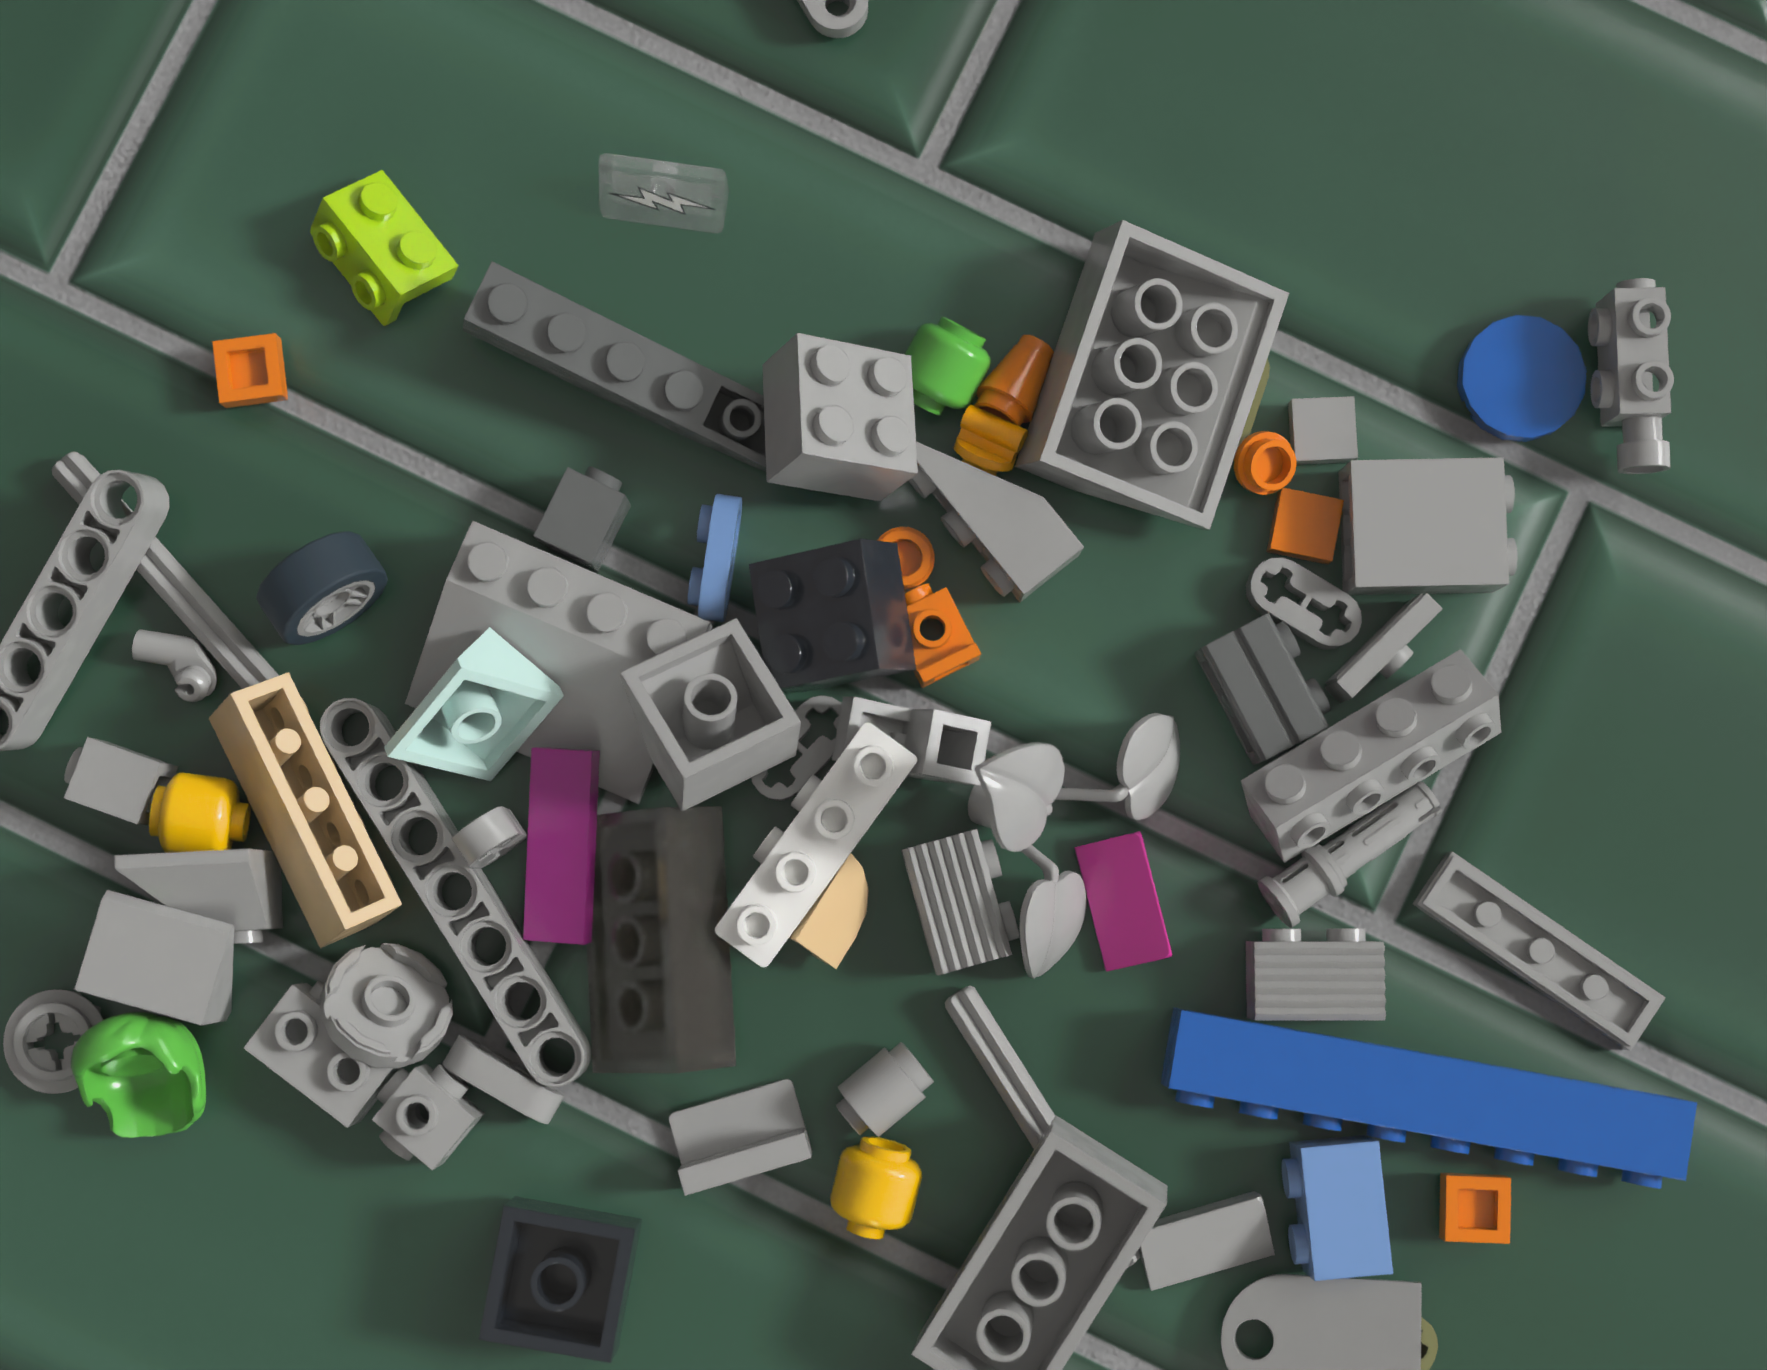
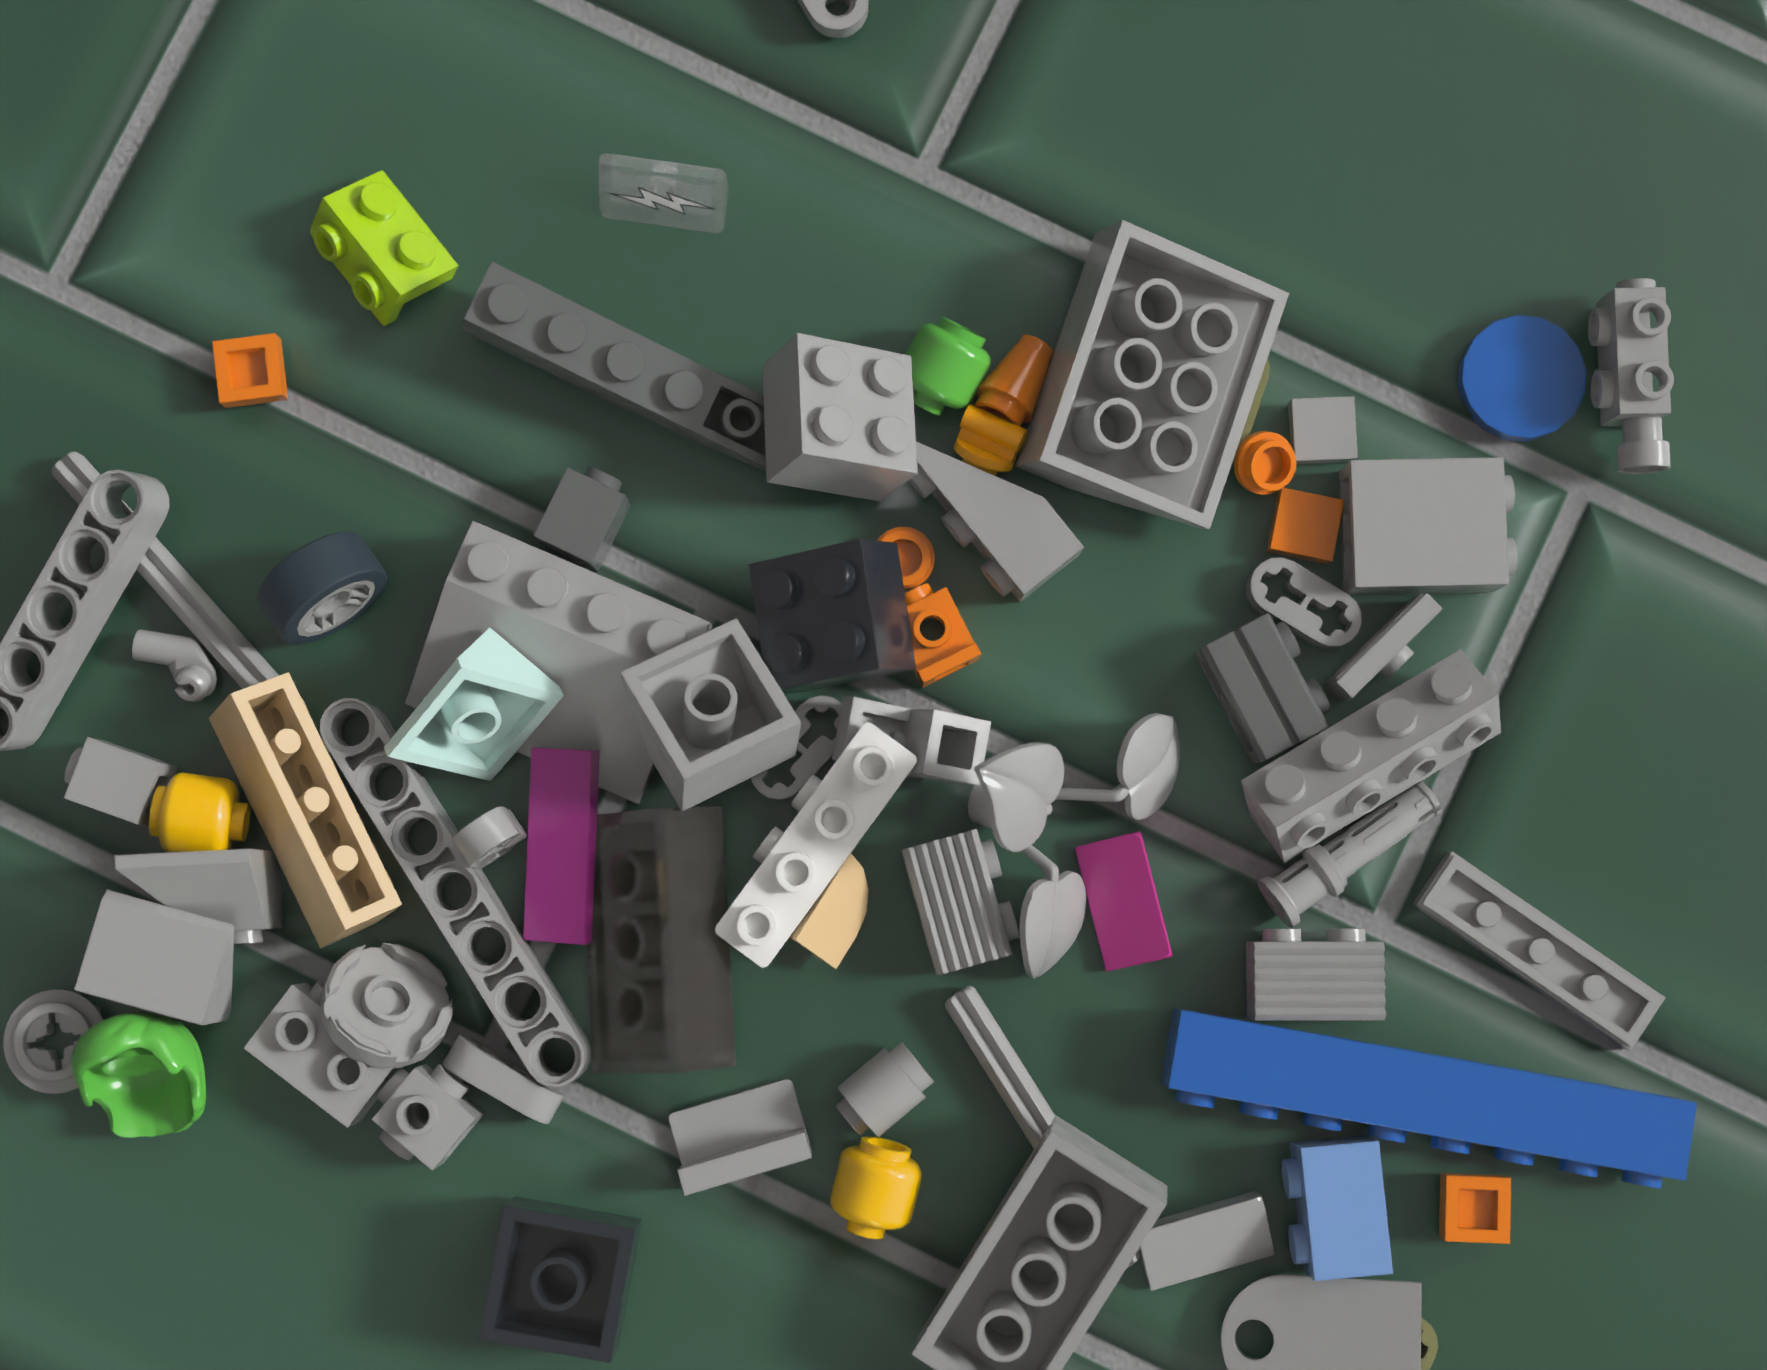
medium blue plate [687,494,742,622] -> none

